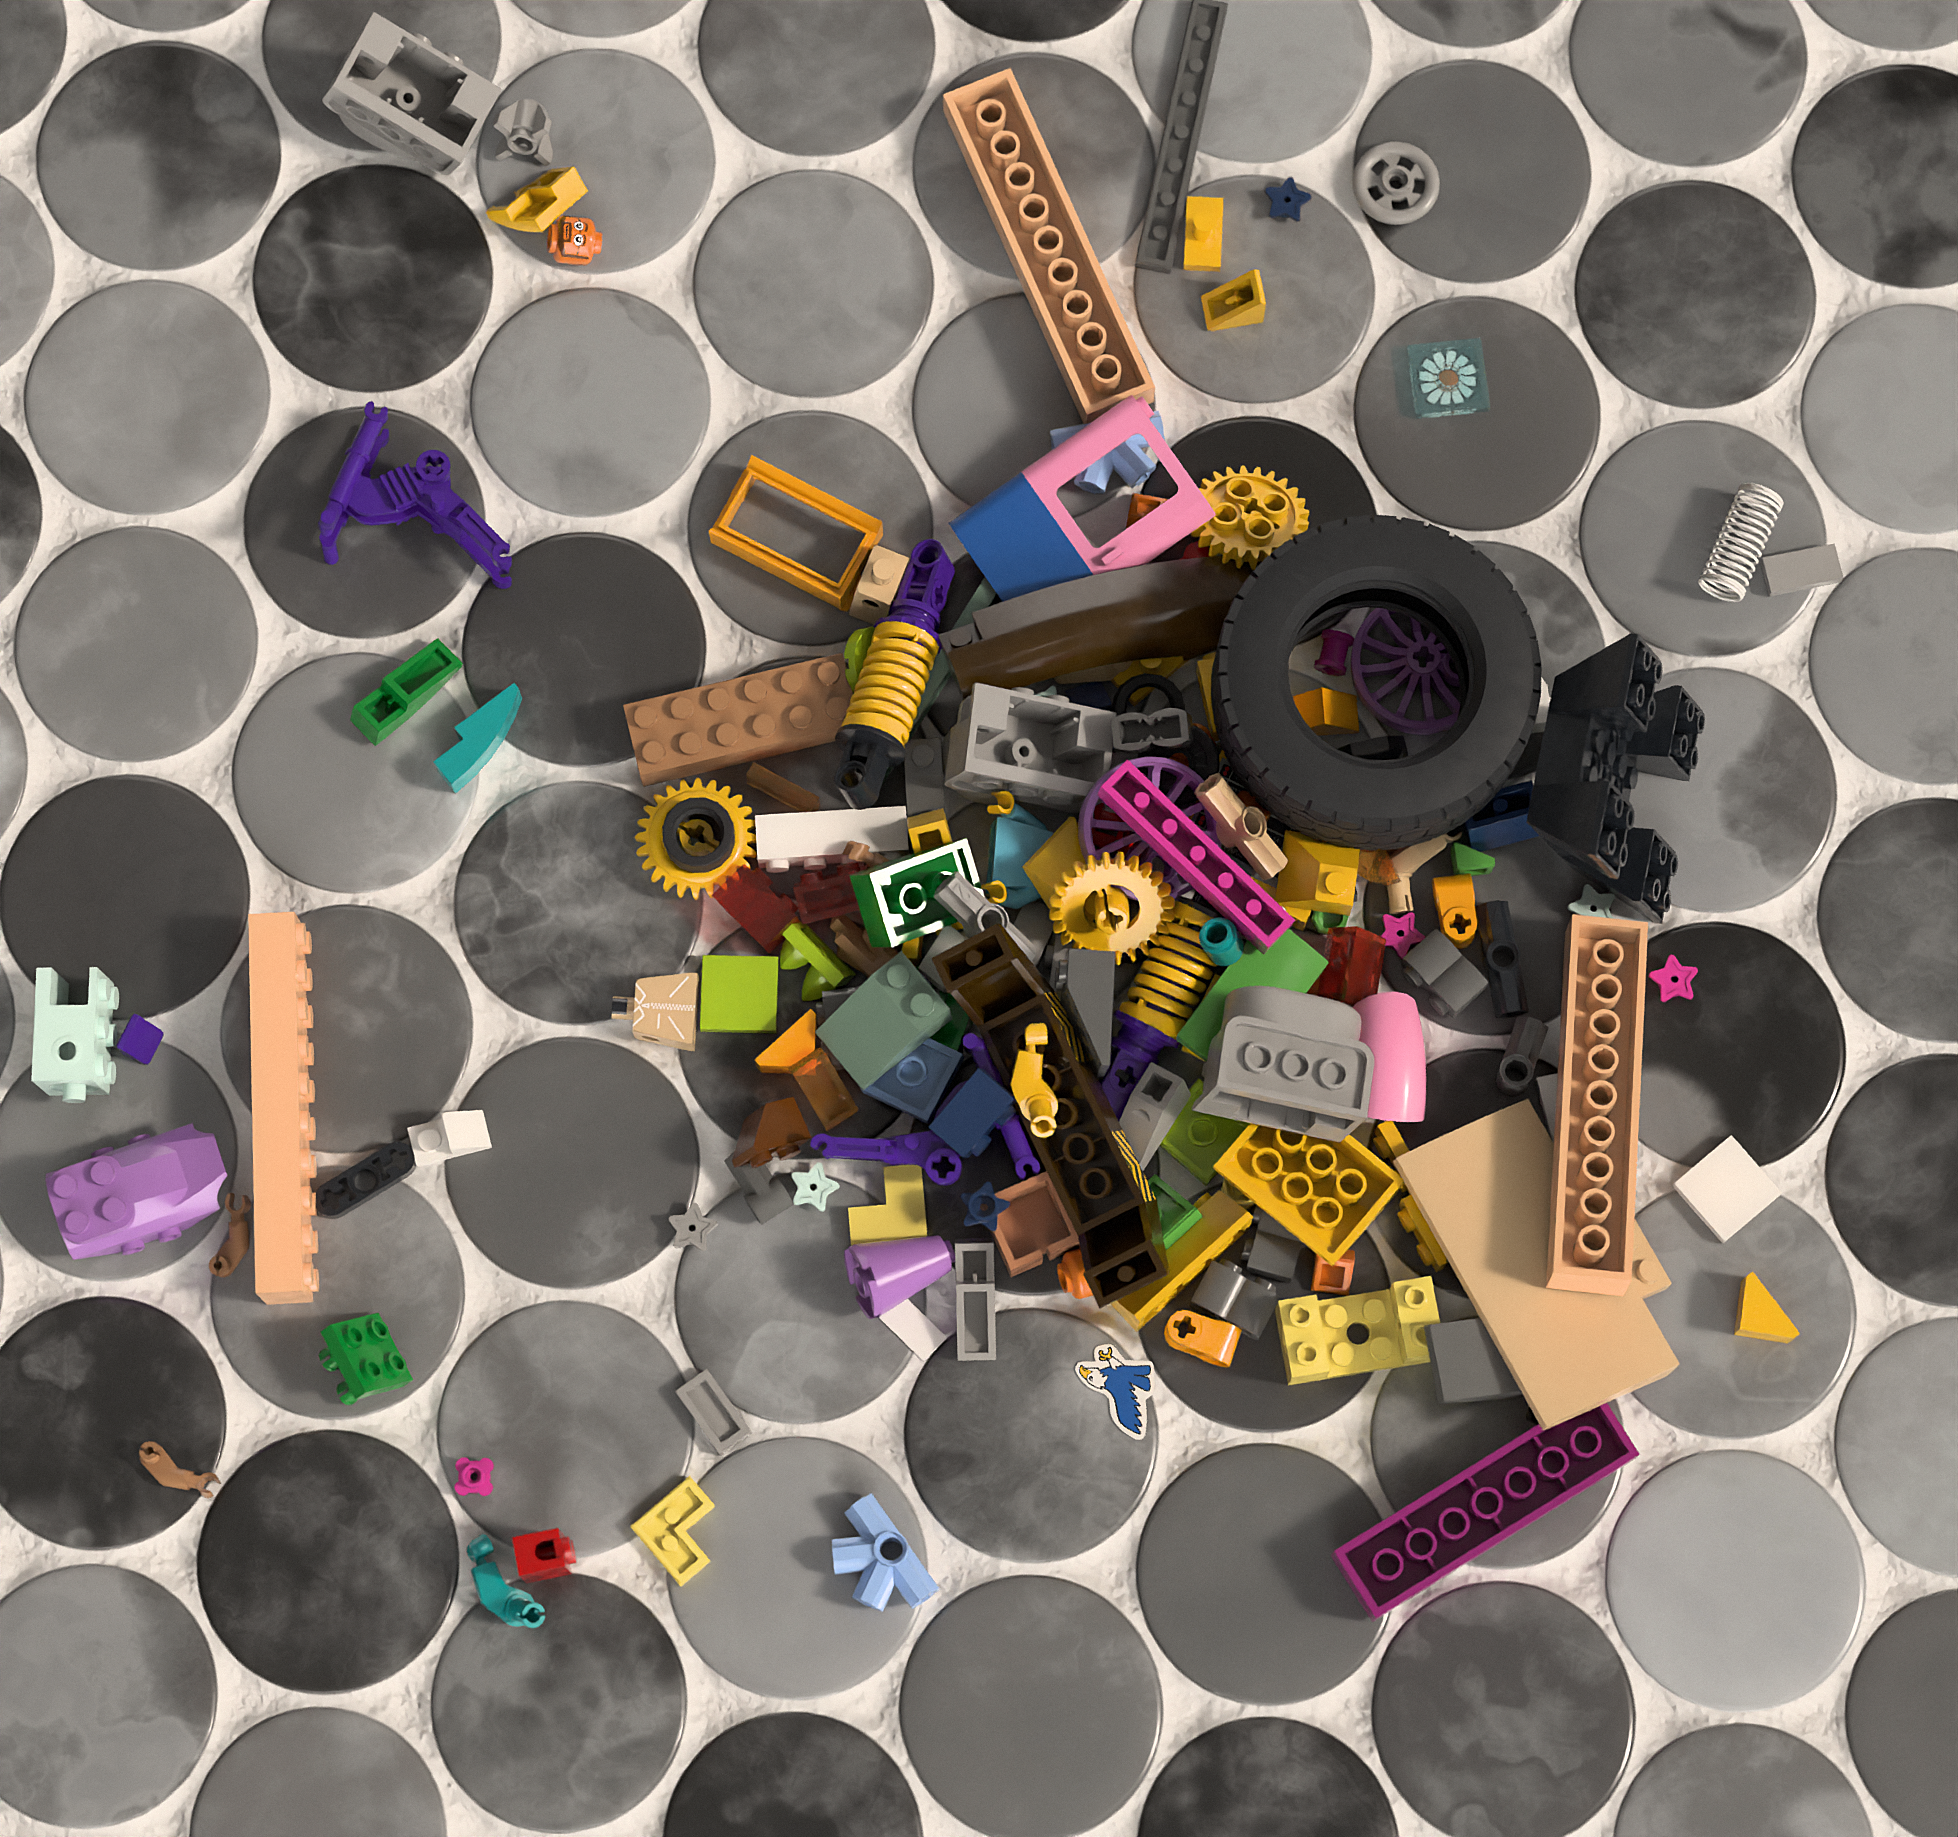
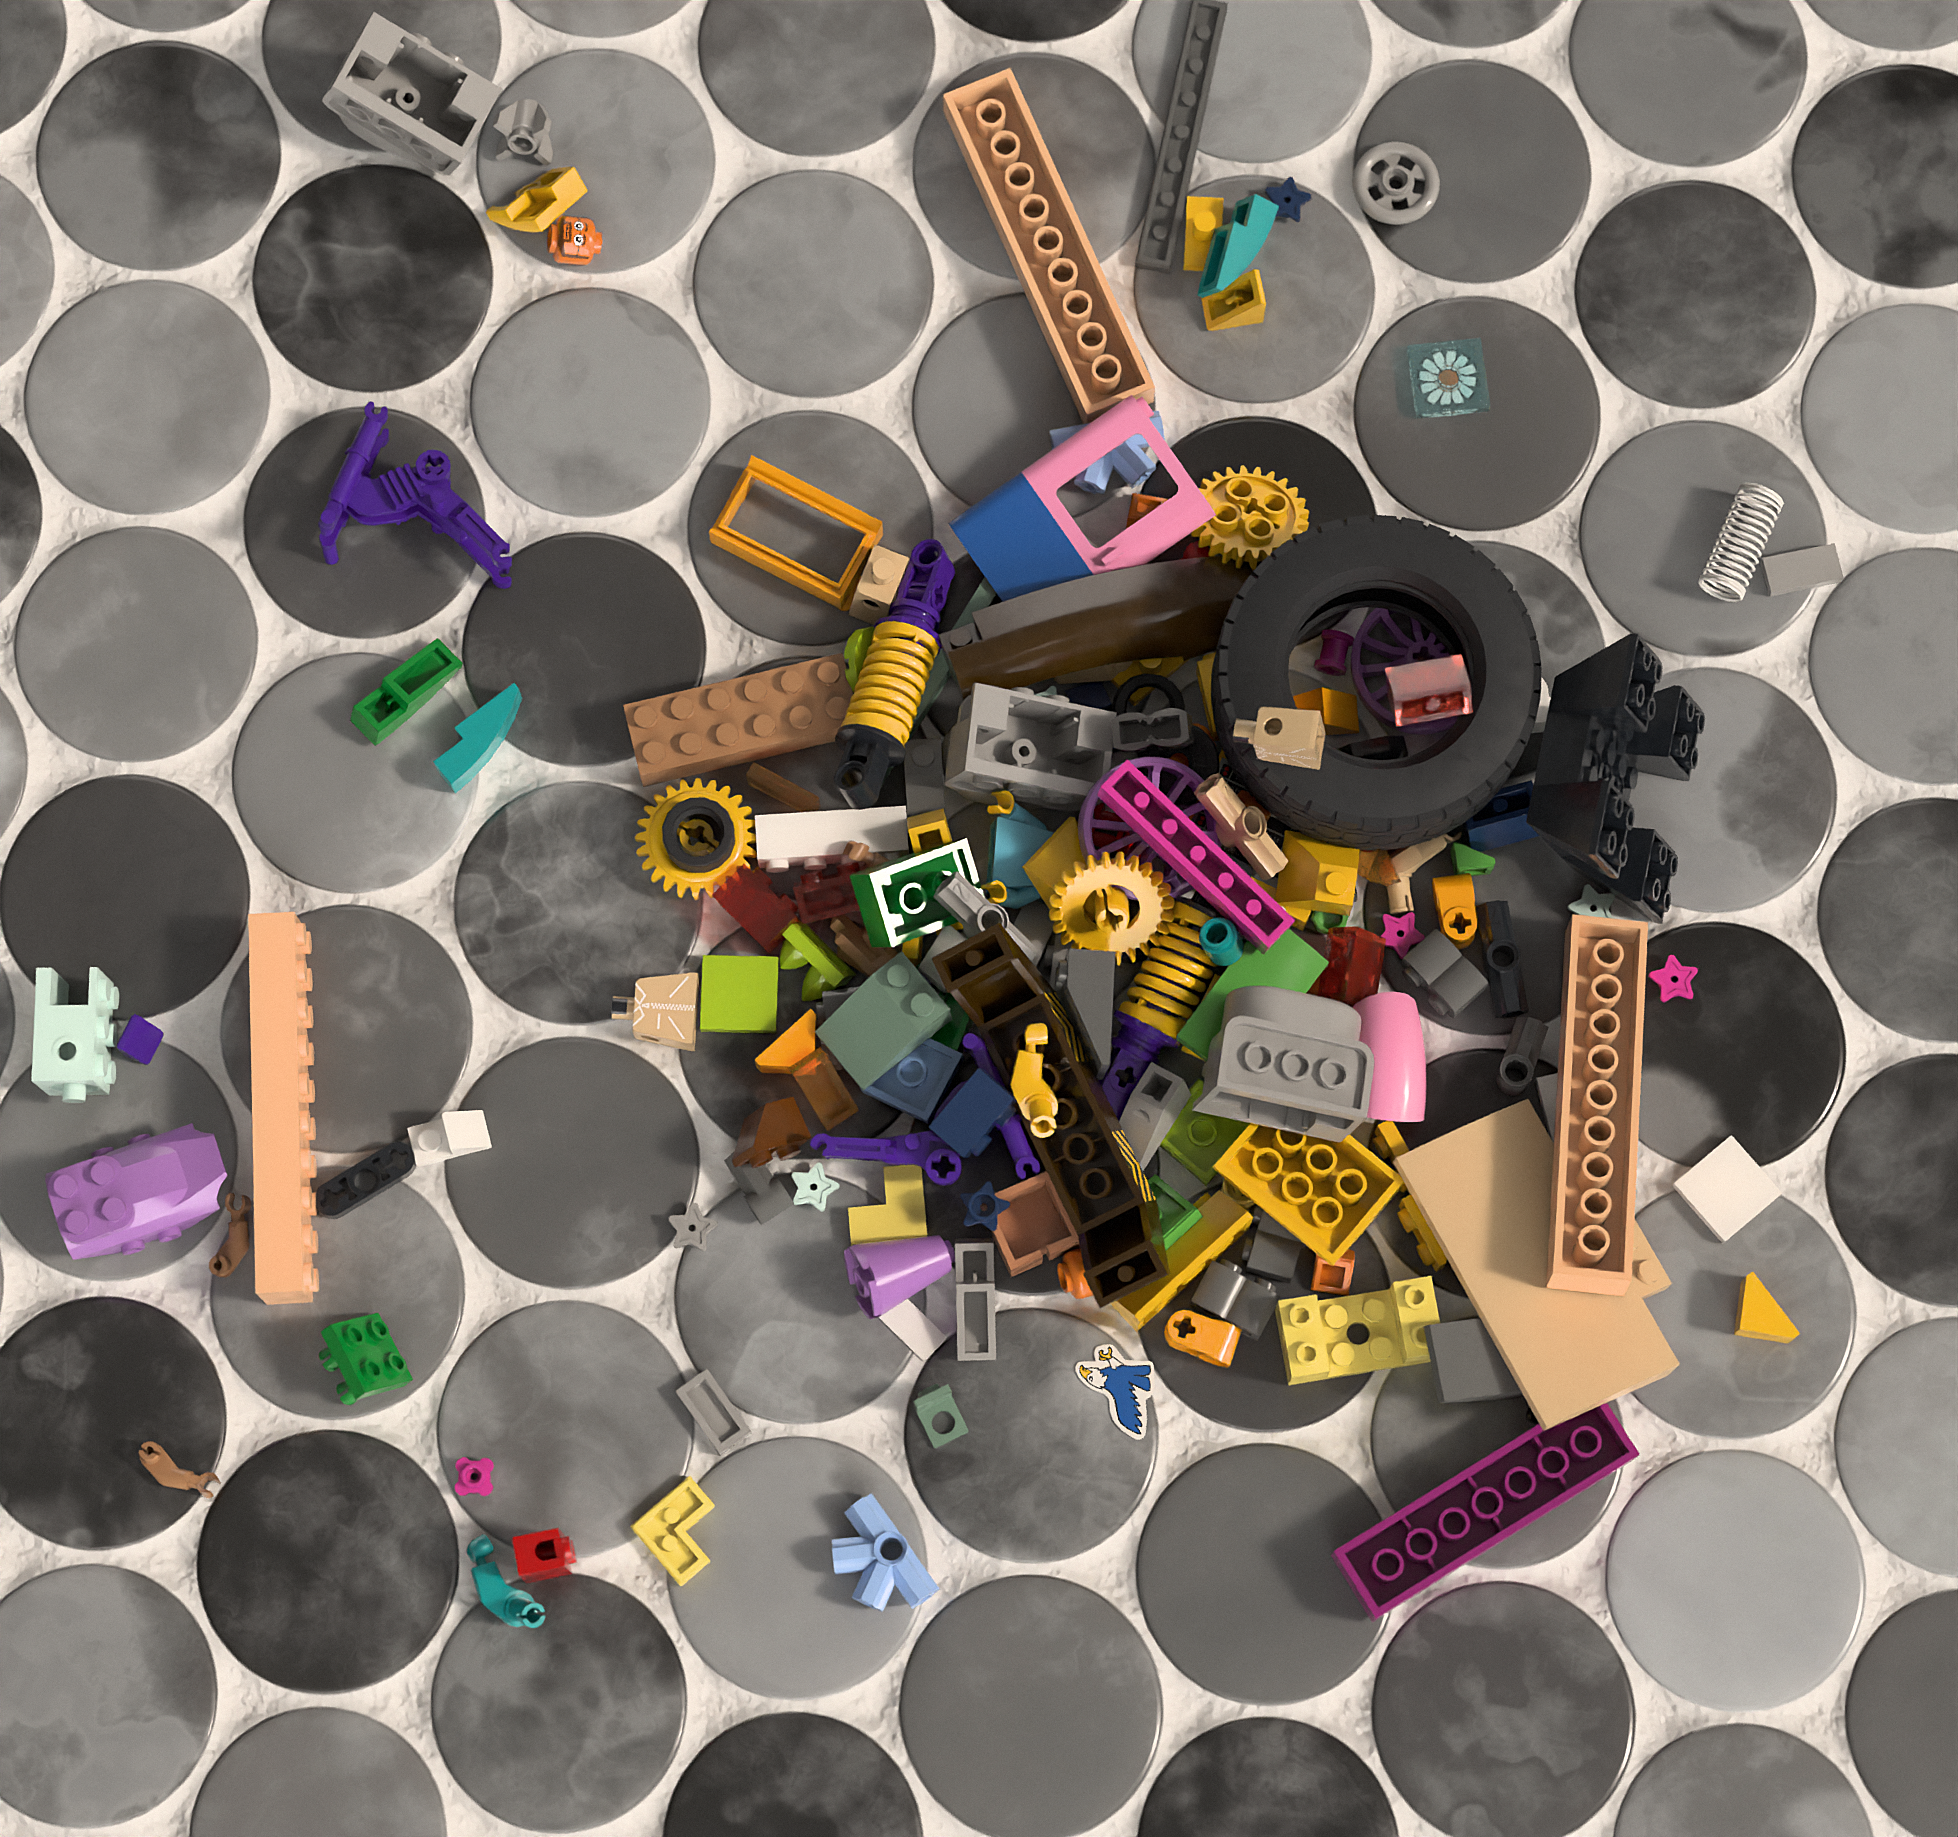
none -> sand green bracket [913,1384,969,1449]
none -> teal slope [1197,194,1279,298]
none -> tan torso [1233,707,1325,770]
none -> clear red brick [1385,654,1473,726]

